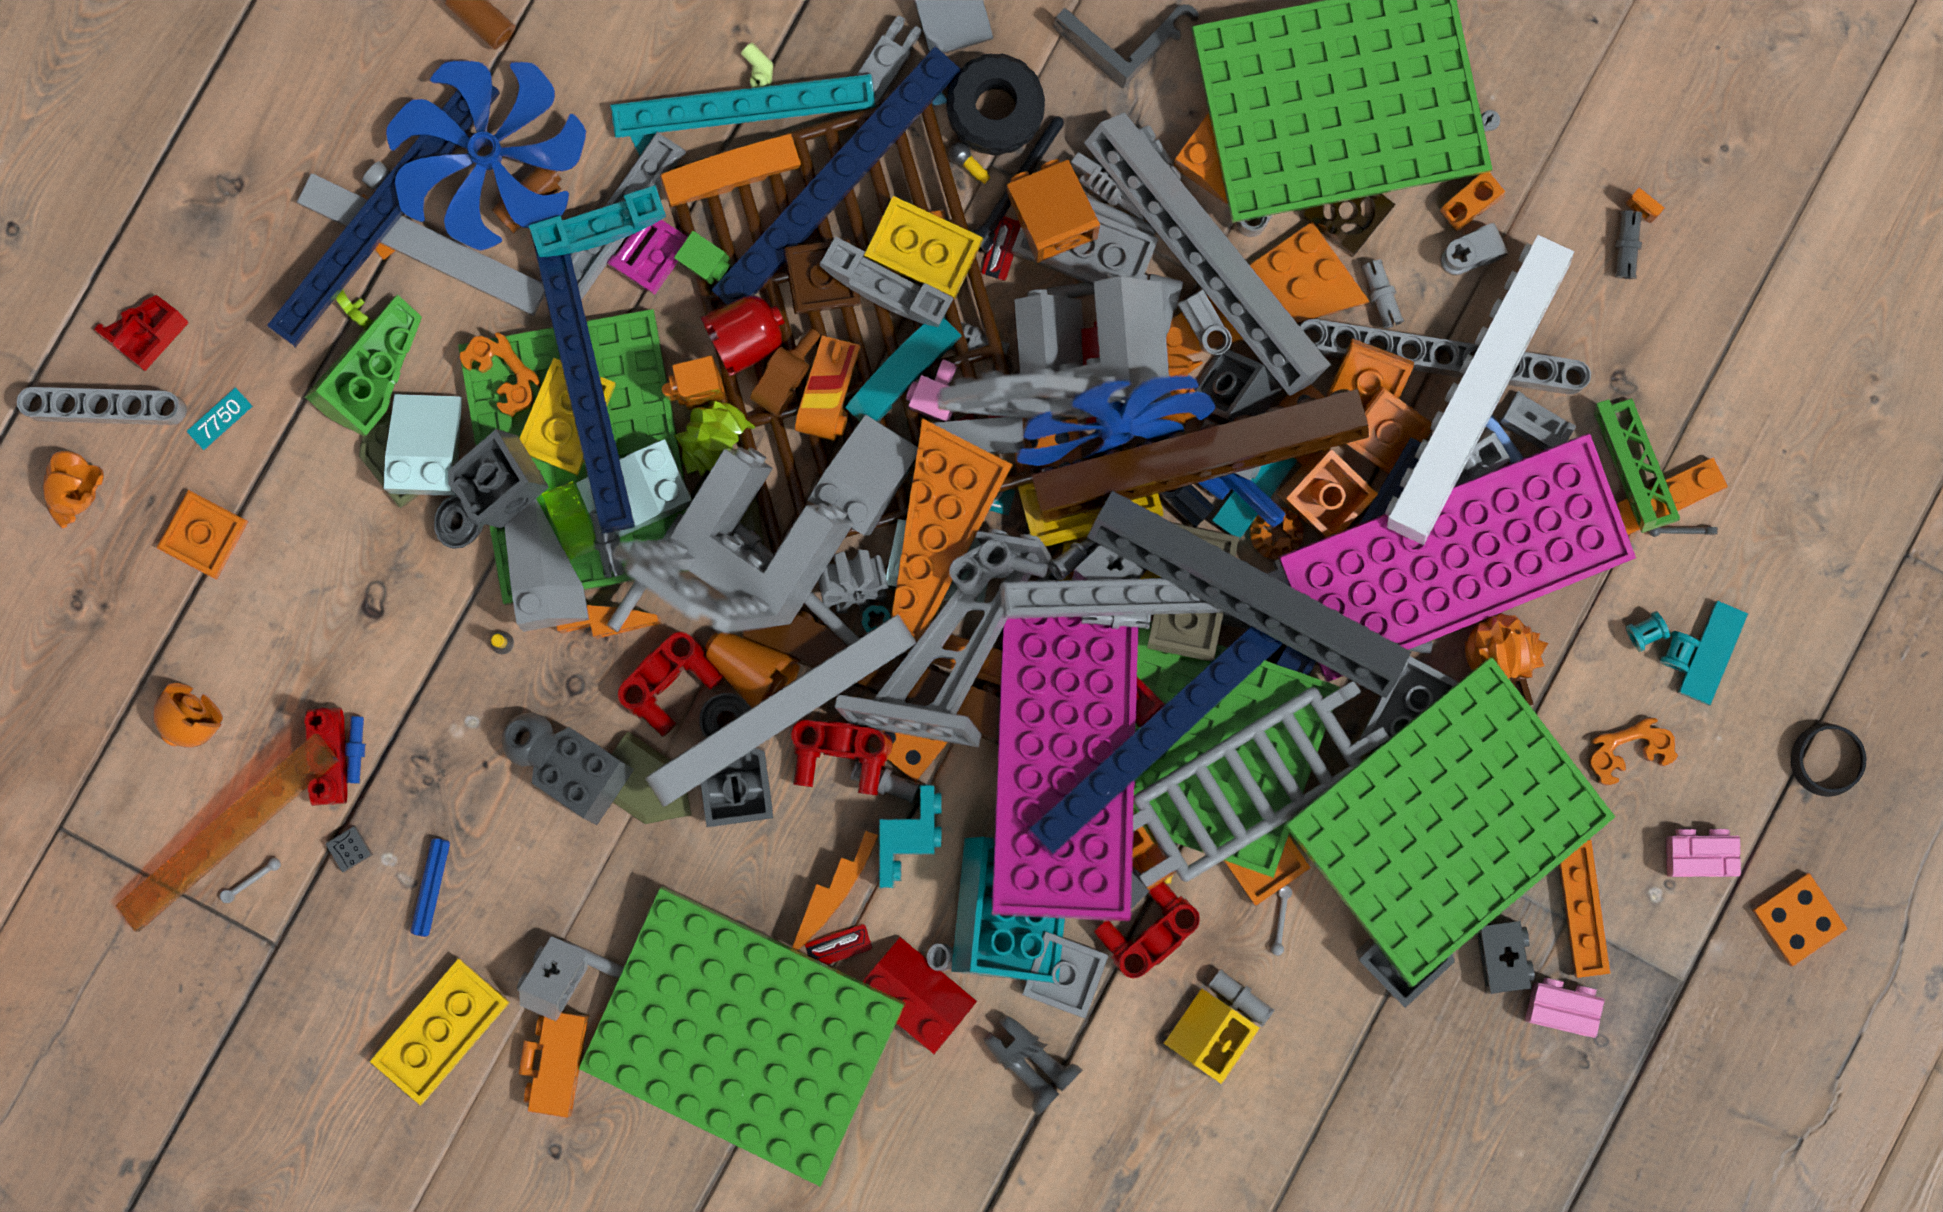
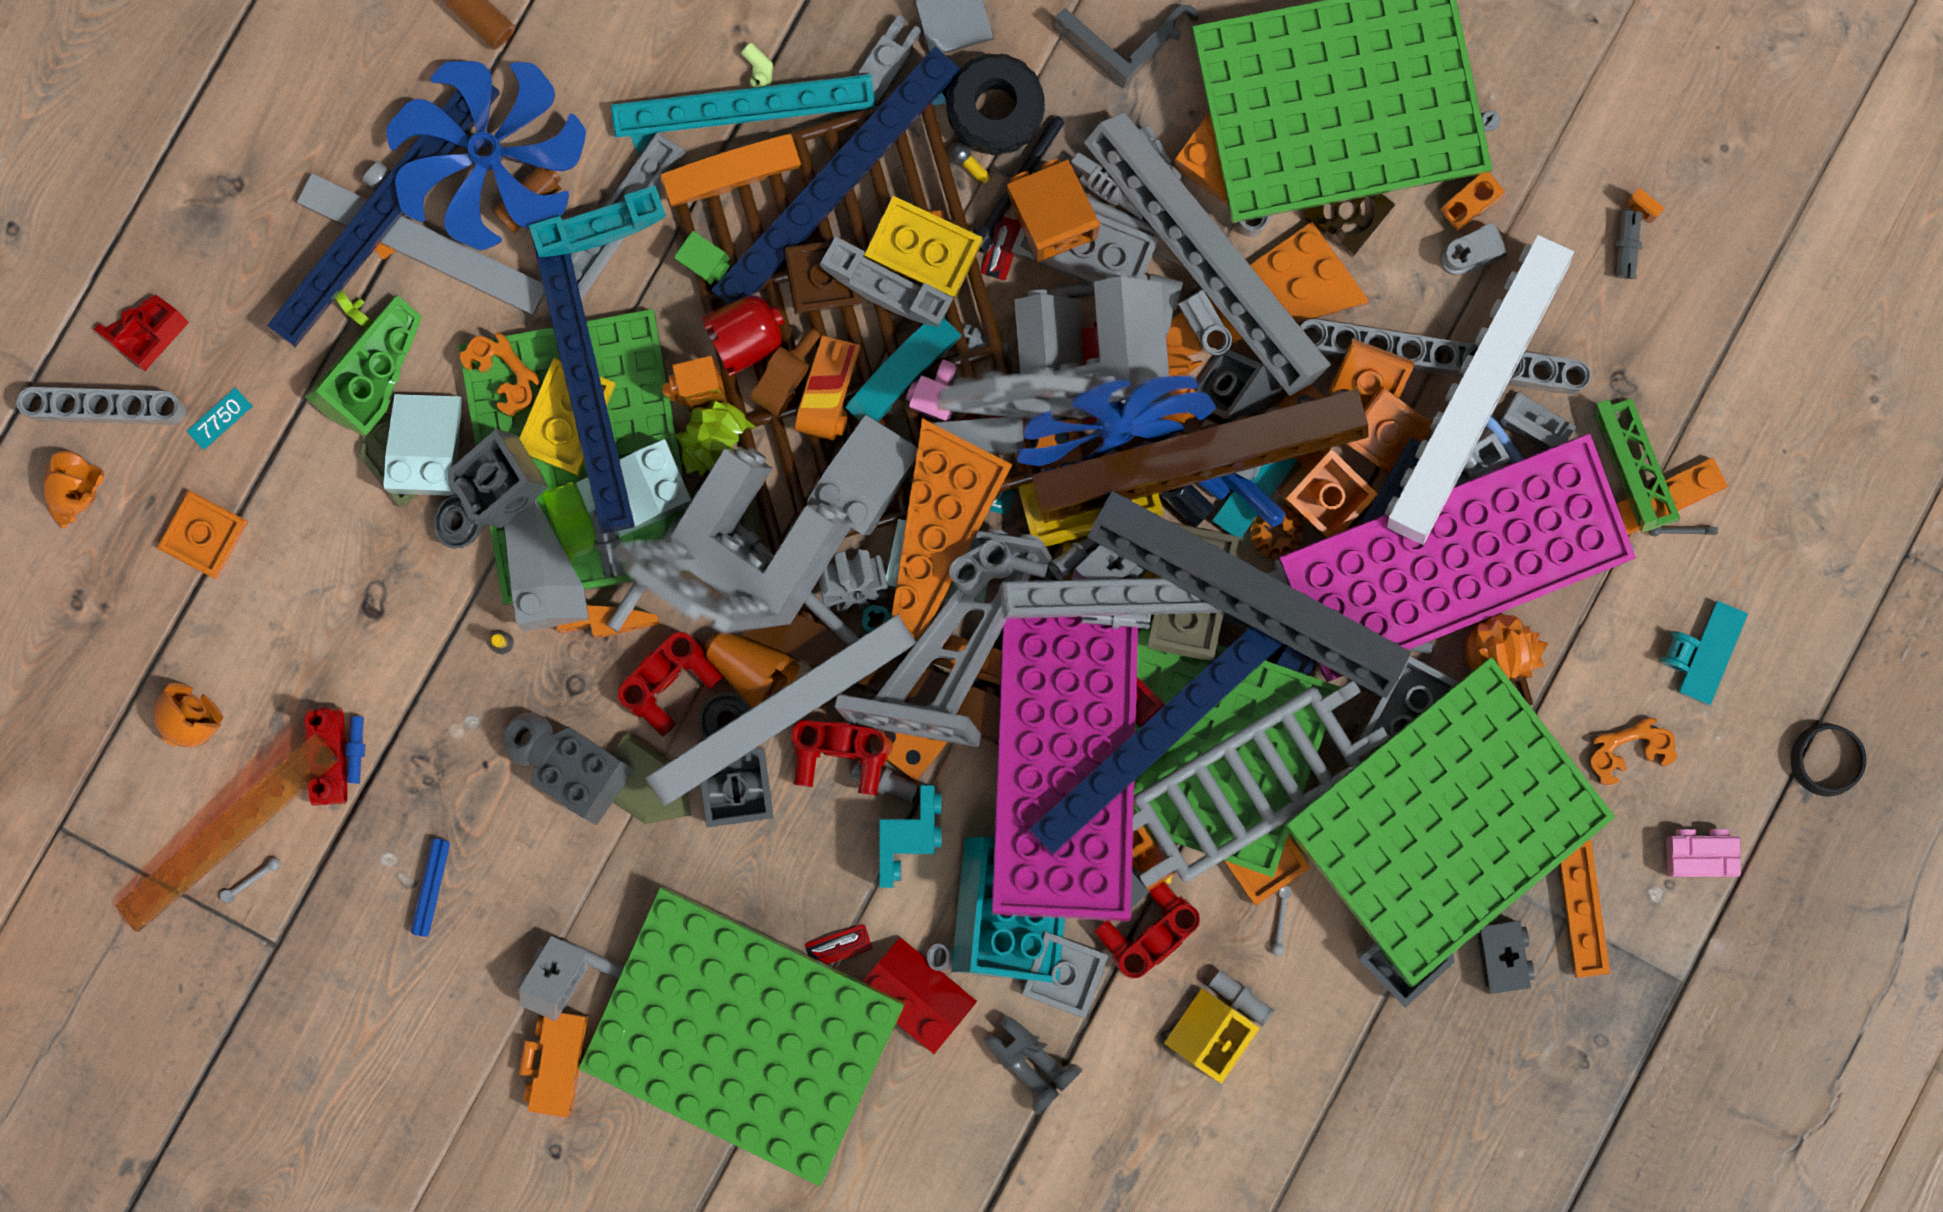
dark grey tile [326,826,373,873] -> none
yellow plate [370,958,510,1106] -> none
dark pink plate [607,220,688,295] -> none
orange slope [793,831,879,950] -> none
light grey pin [1362,259,1404,329] -> none
bright pink brick [1525,978,1604,1038] -> none
teal bush [1626,611,1670,652] -> none
orange tile [1752,873,1848,966] -> none

